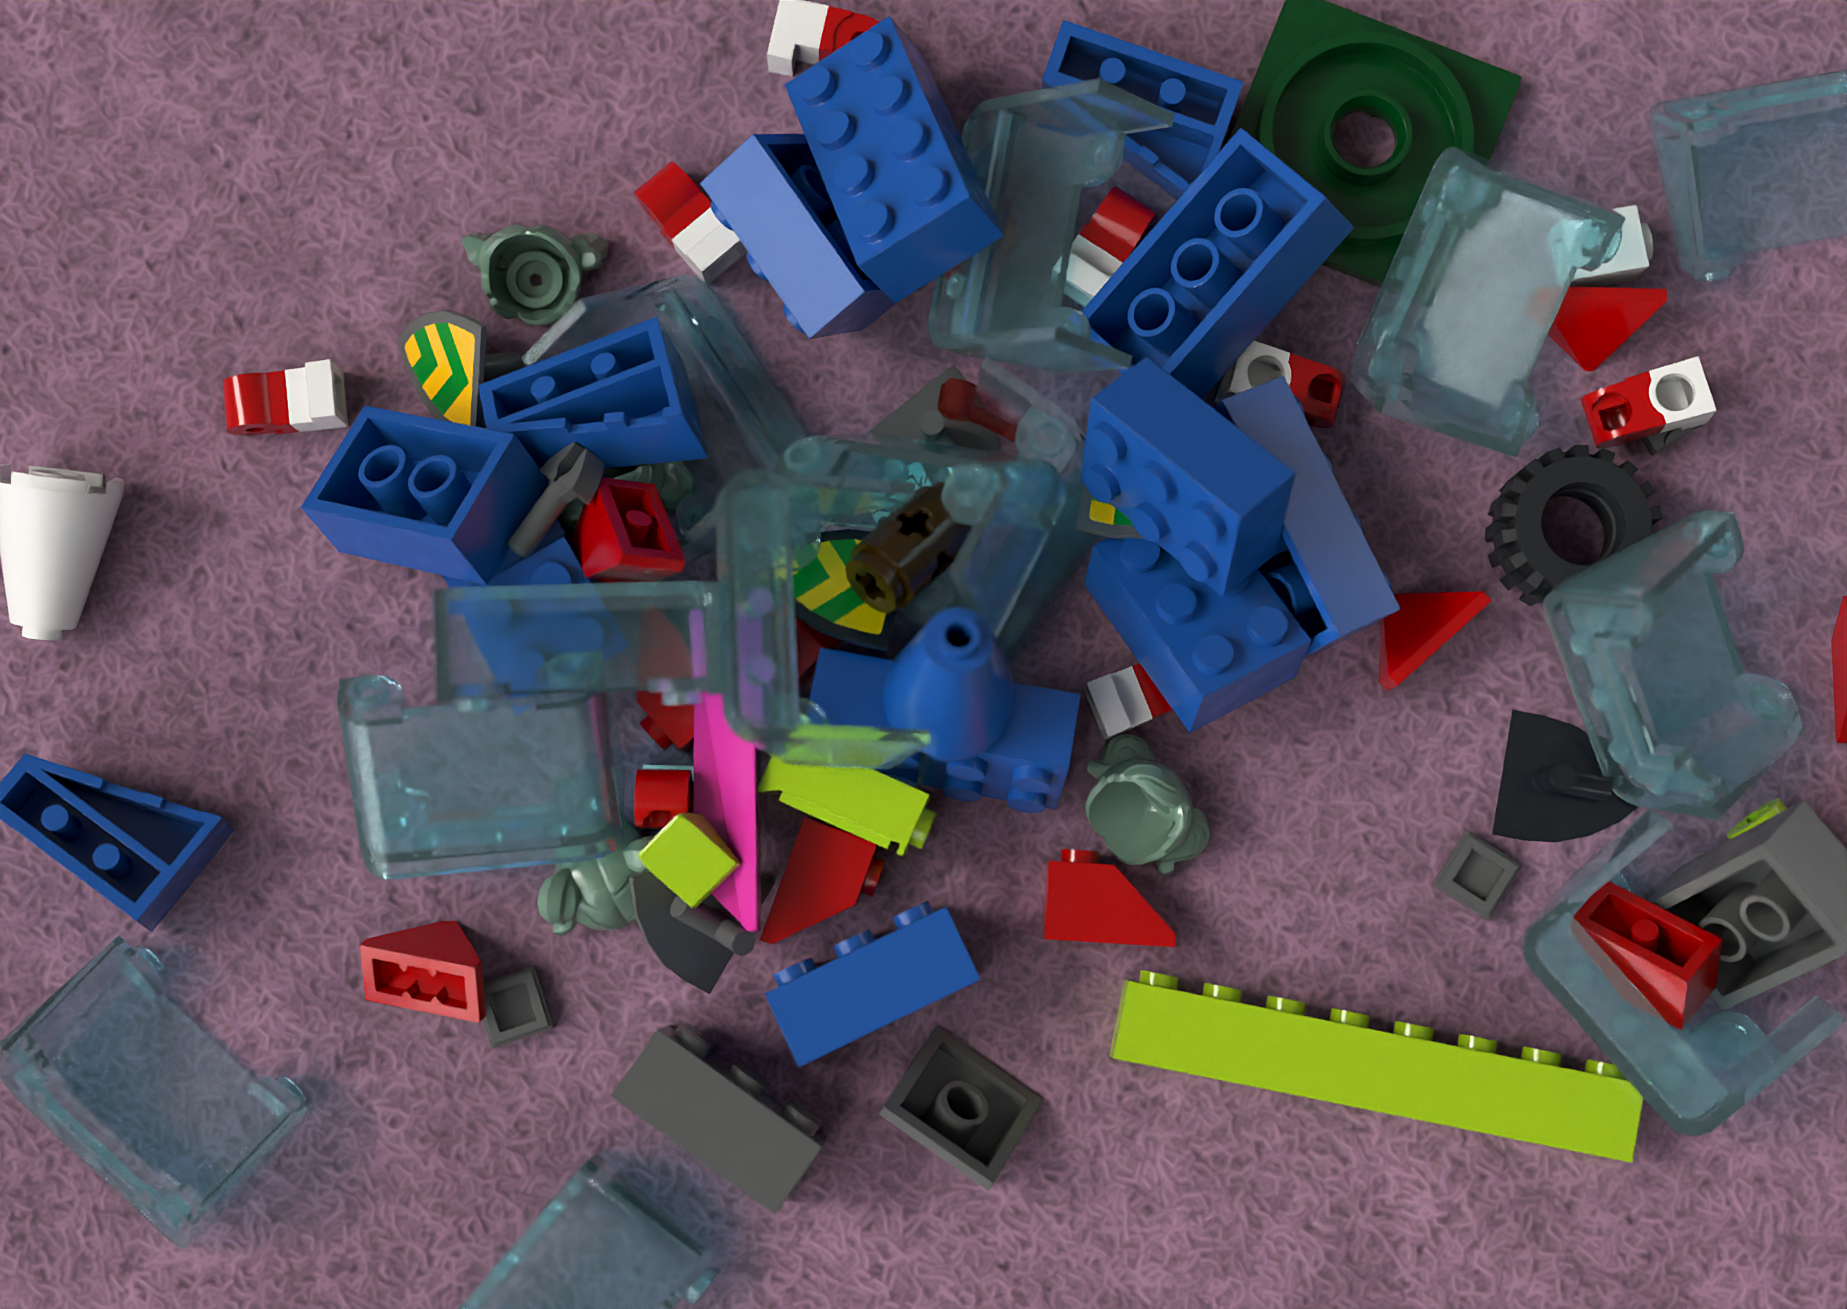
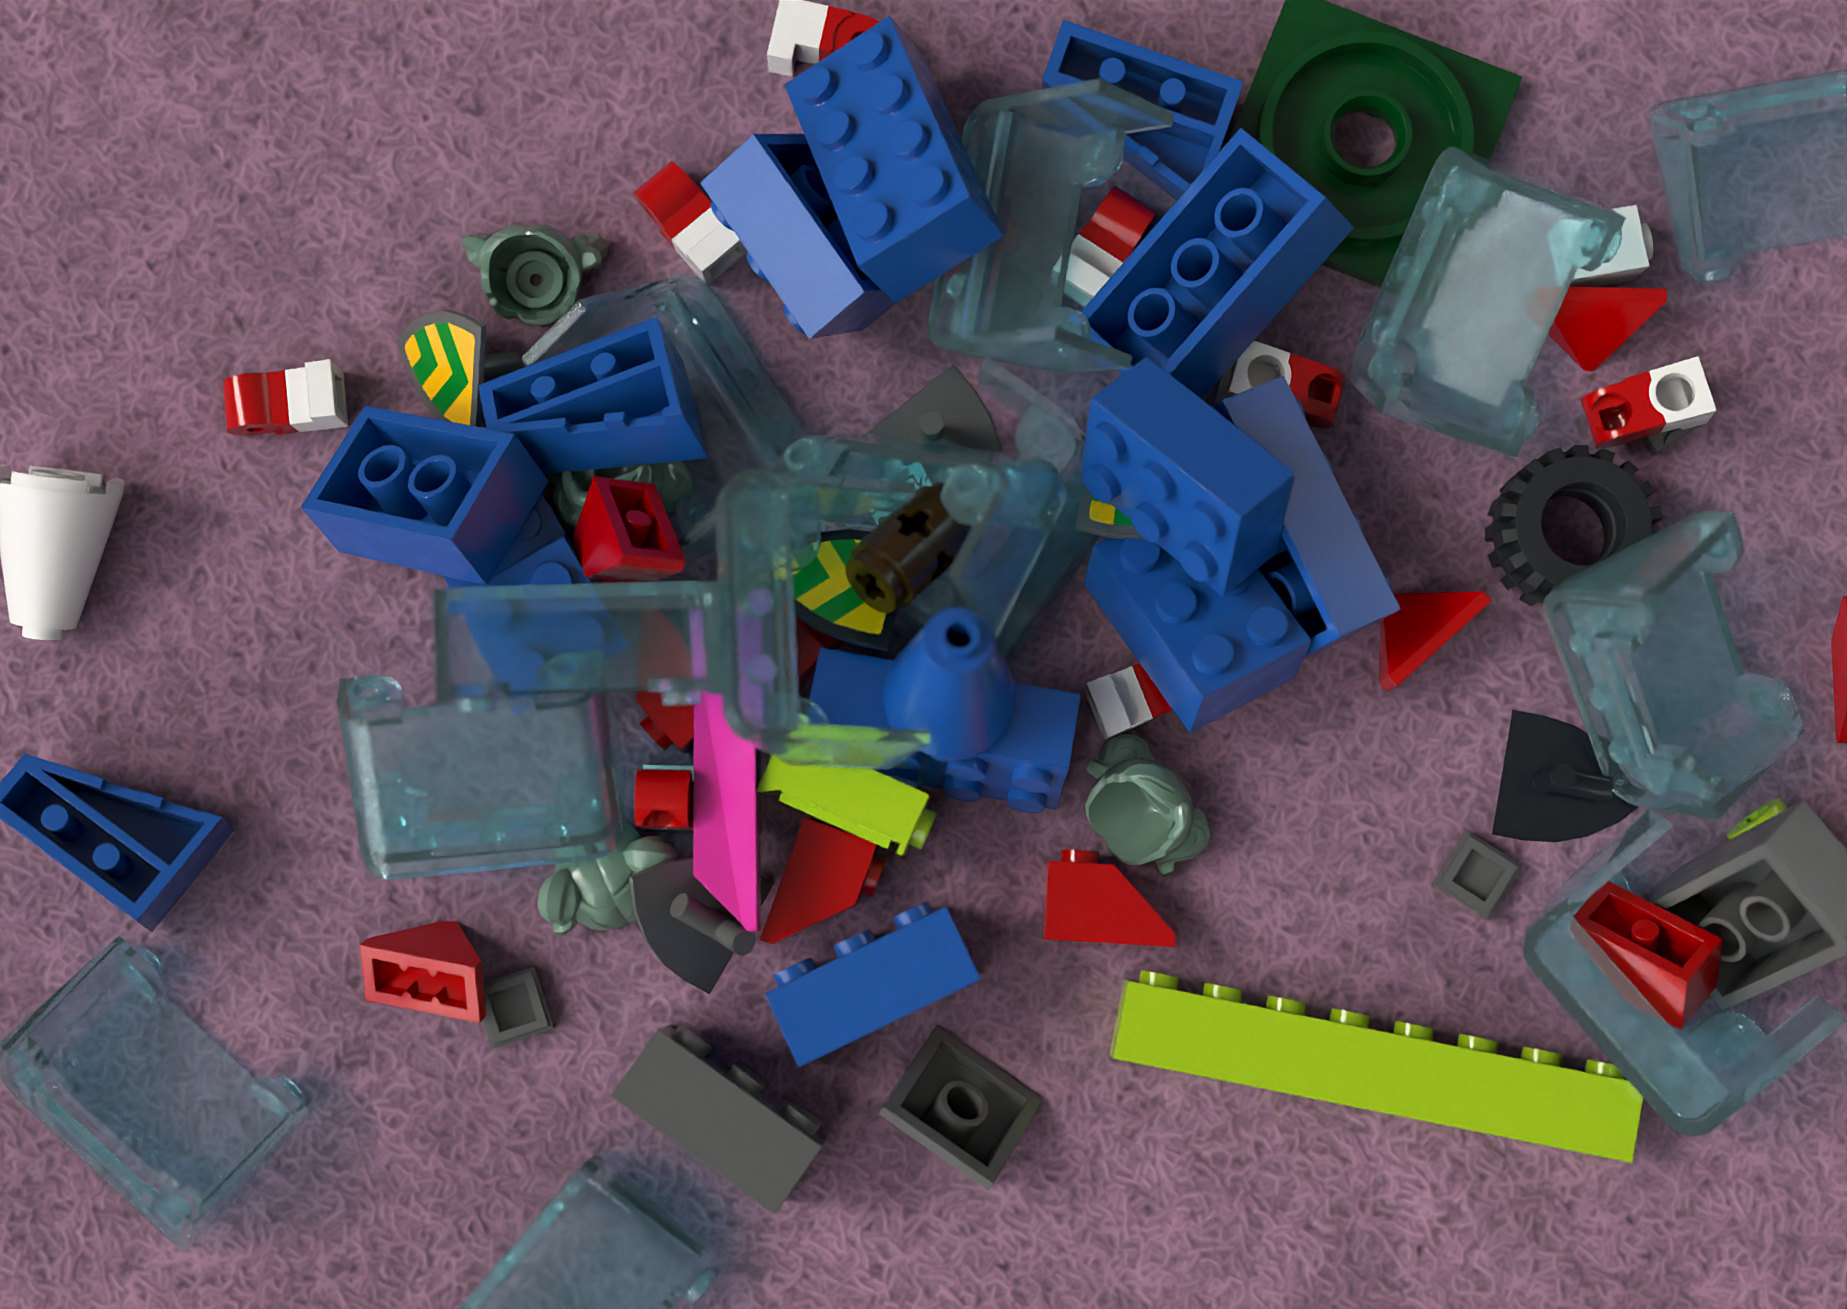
dark grey bar [508,442,605,557] -> none
lime slope [637,812,741,908] -> none
clear red hand [937,378,1021,442] -> none

